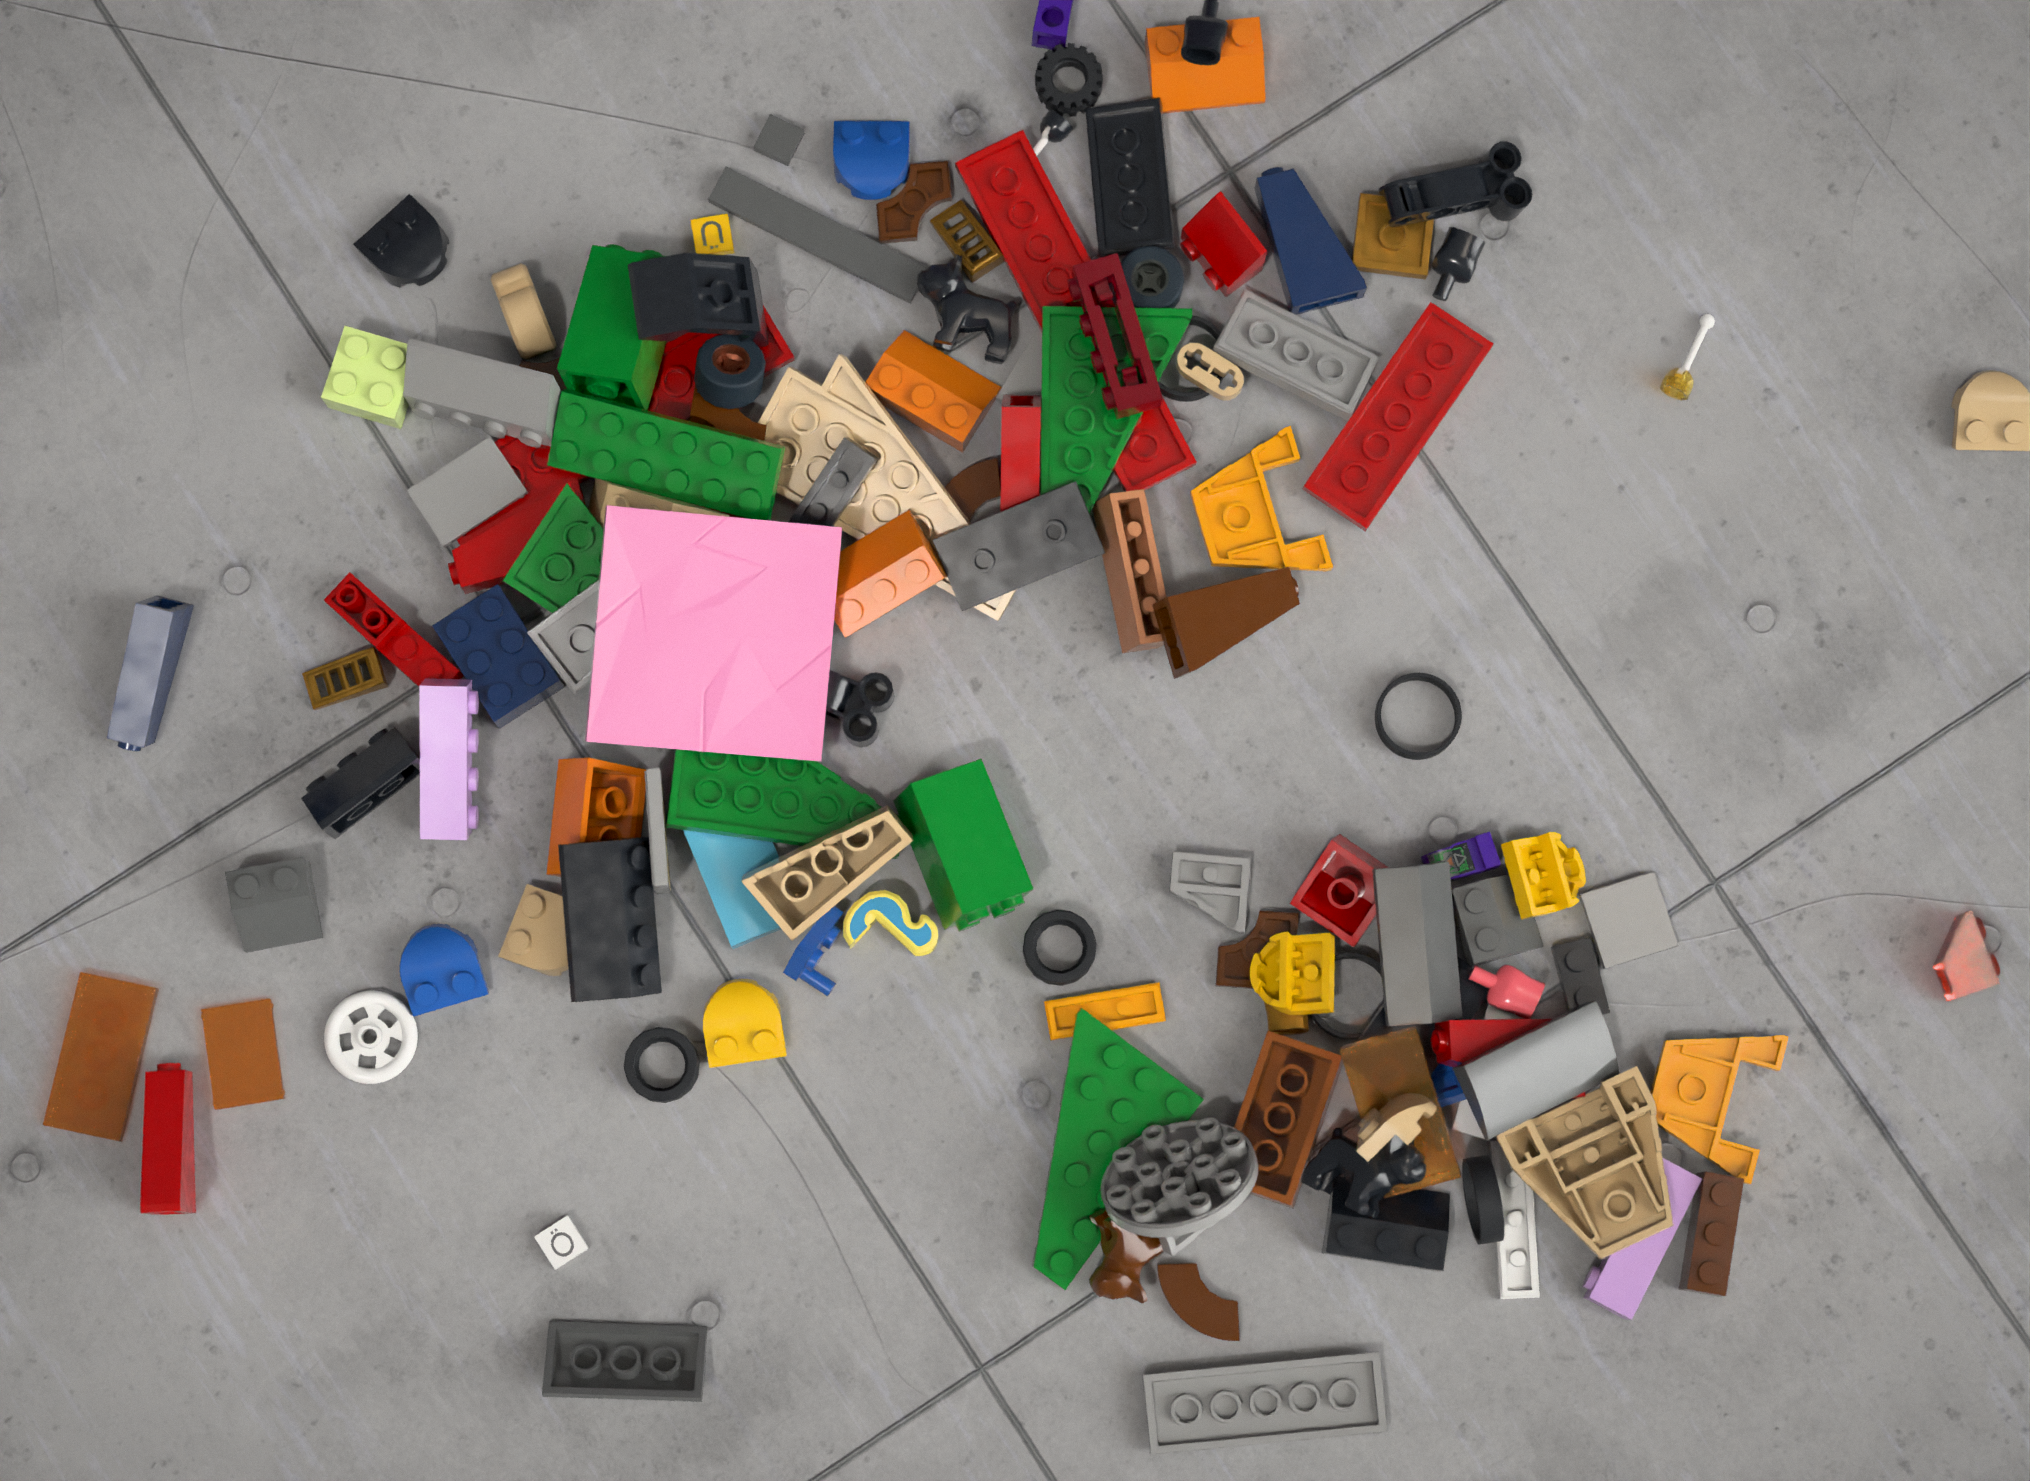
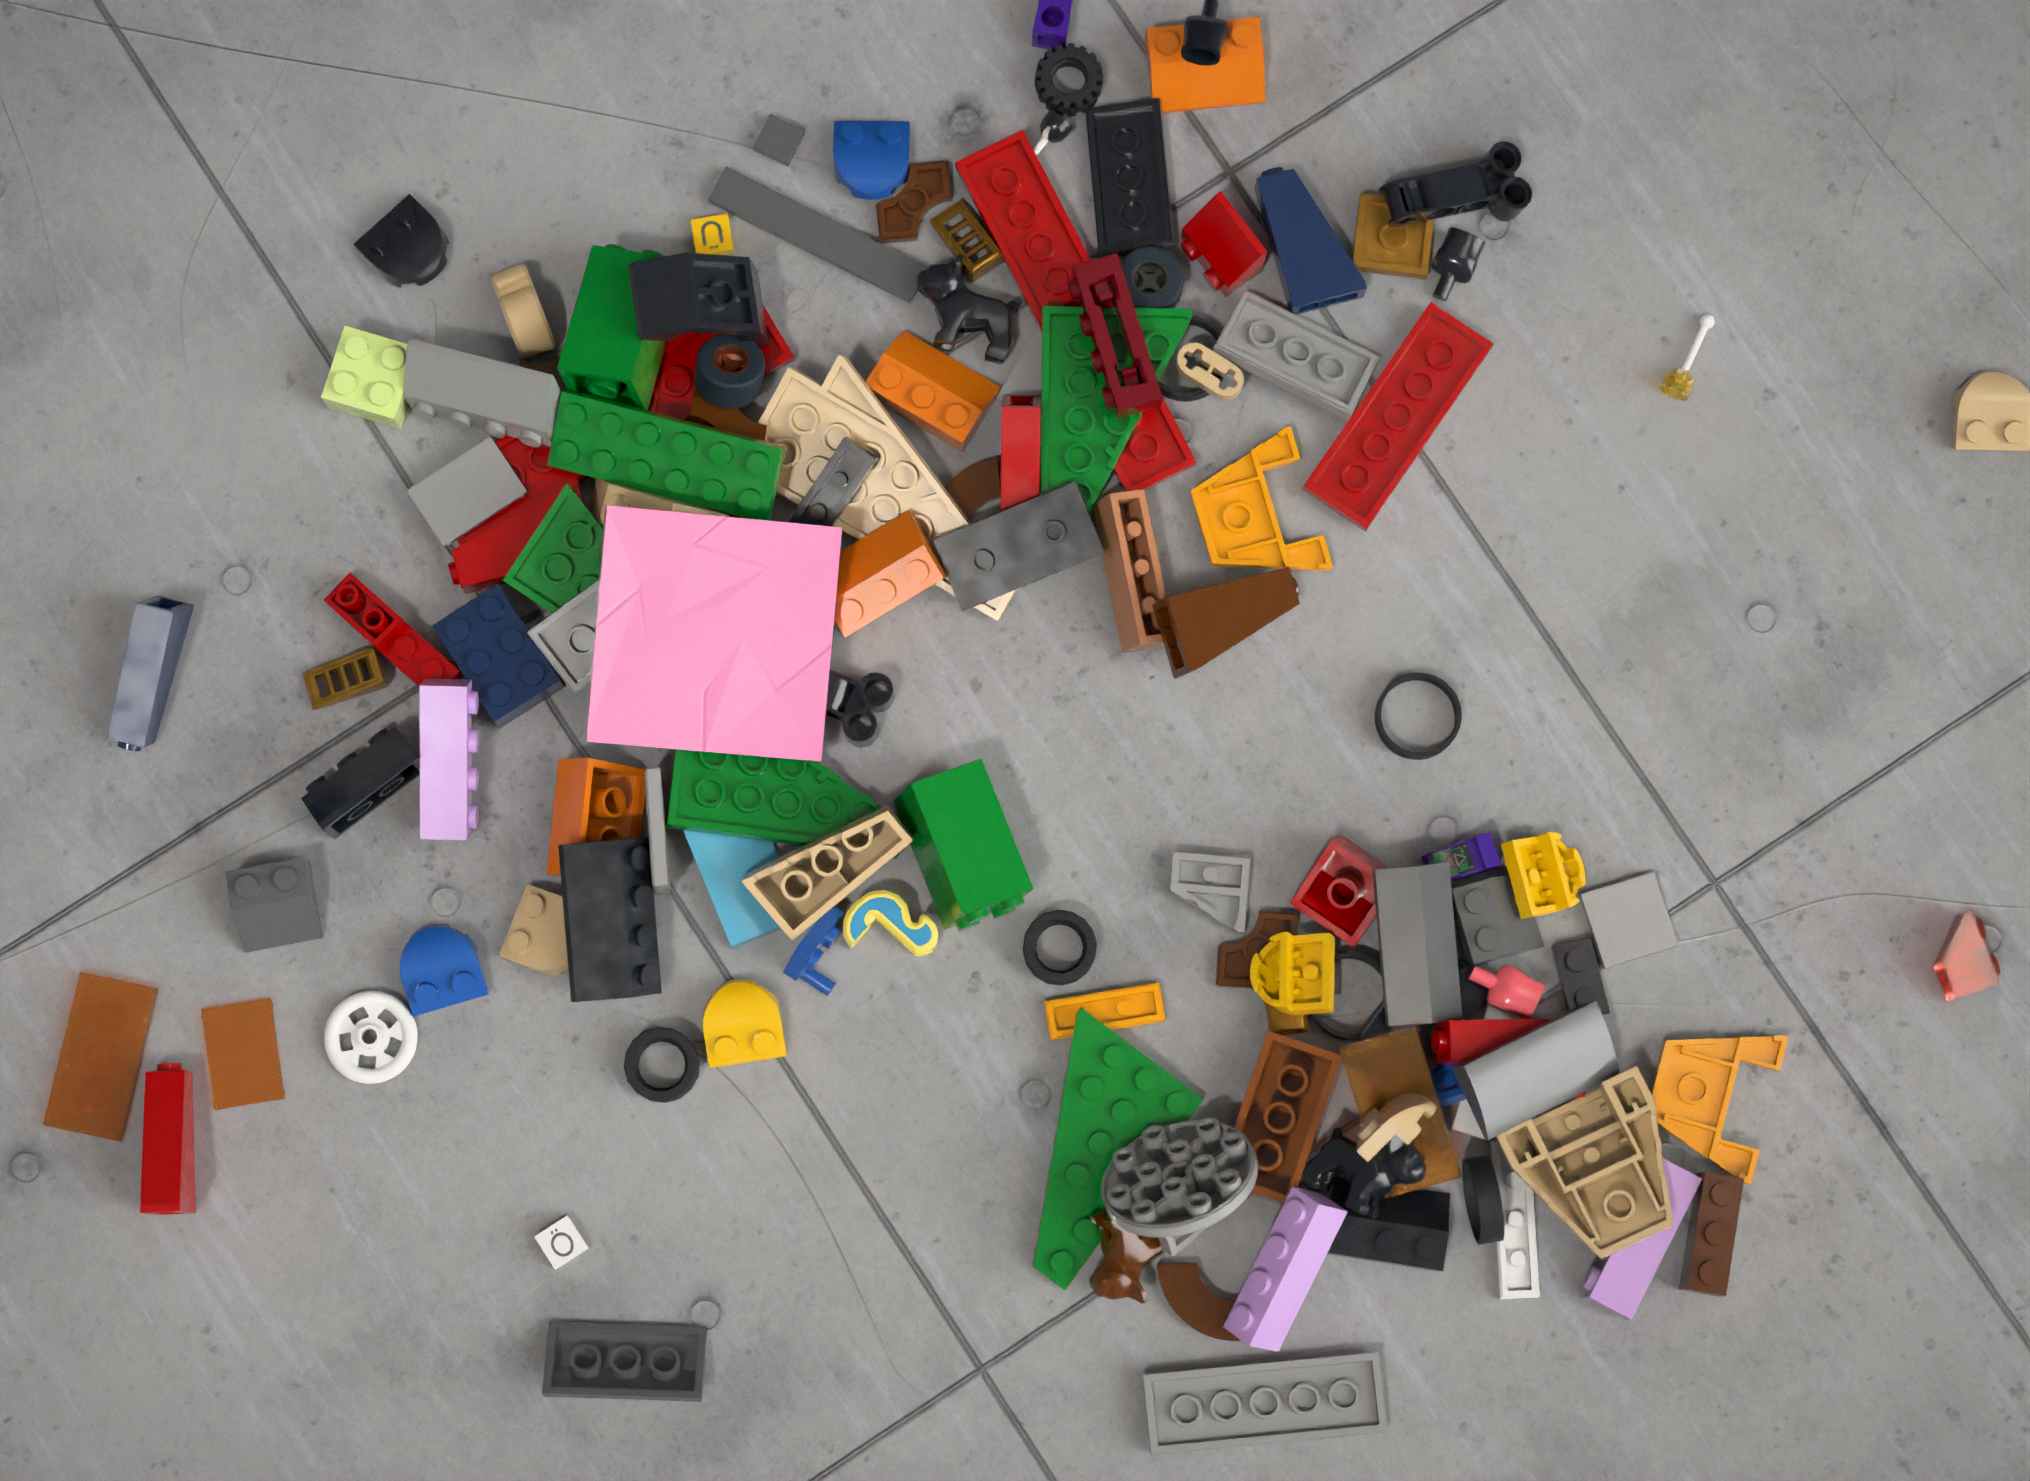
none -> lavender brick [1223,1186,1348,1352]

